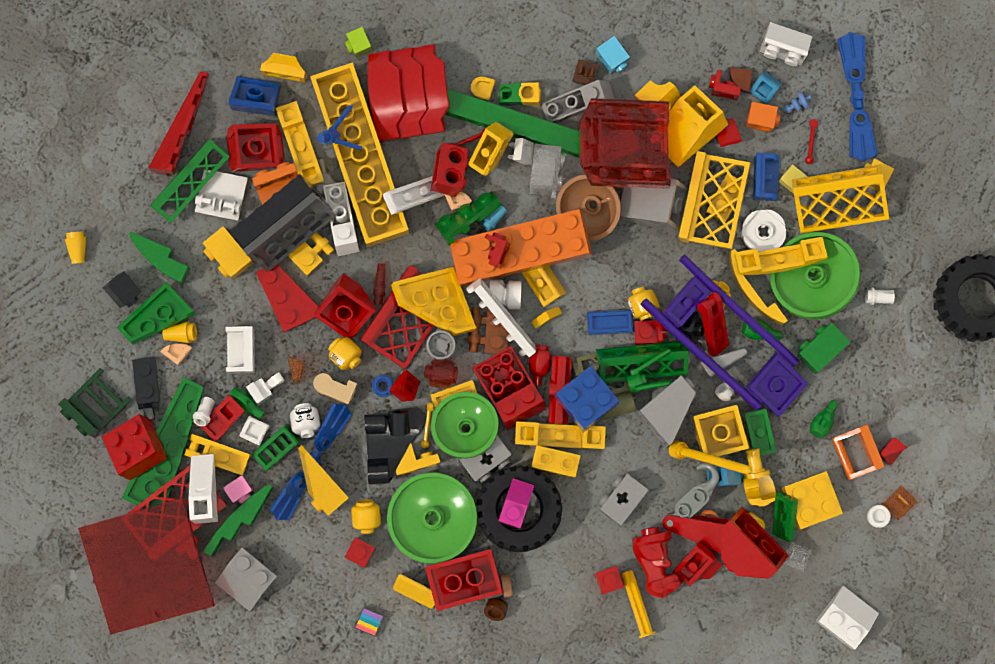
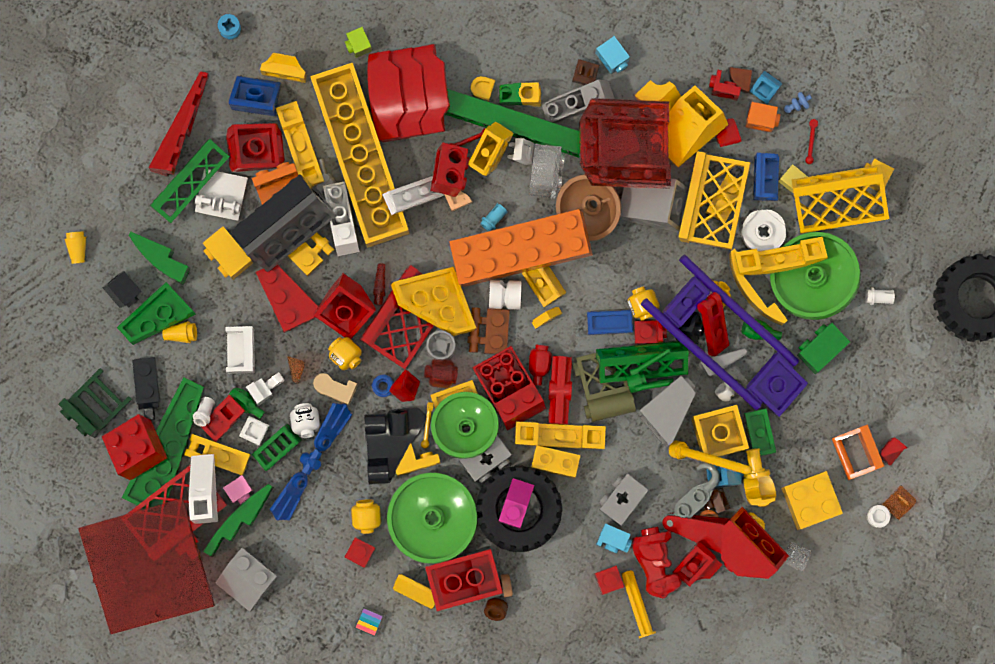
light nougat tile [160,343,192,366] -> none
yellow slope [298,445,348,516] -> none
blue plant [317,105,362,150] -> none
green wing [434,191,502,245] -> none
white hinge [466,278,536,357] -> none
red bracket [485,232,511,269] -> none
blue brick [555,366,619,433] -> none
white slope [759,22,812,67] -> none
green tile [772,491,798,542] -> none
green piece [810,400,838,439] -> none
white slope [816,586,879,650] -> none
blue piece [837,32,878,162] -> none
none -> dark azure wheel [217,14,241,40]
none -> medium azure brick [596,524,632,554]
none -> reddish brown tile [704,487,731,513]

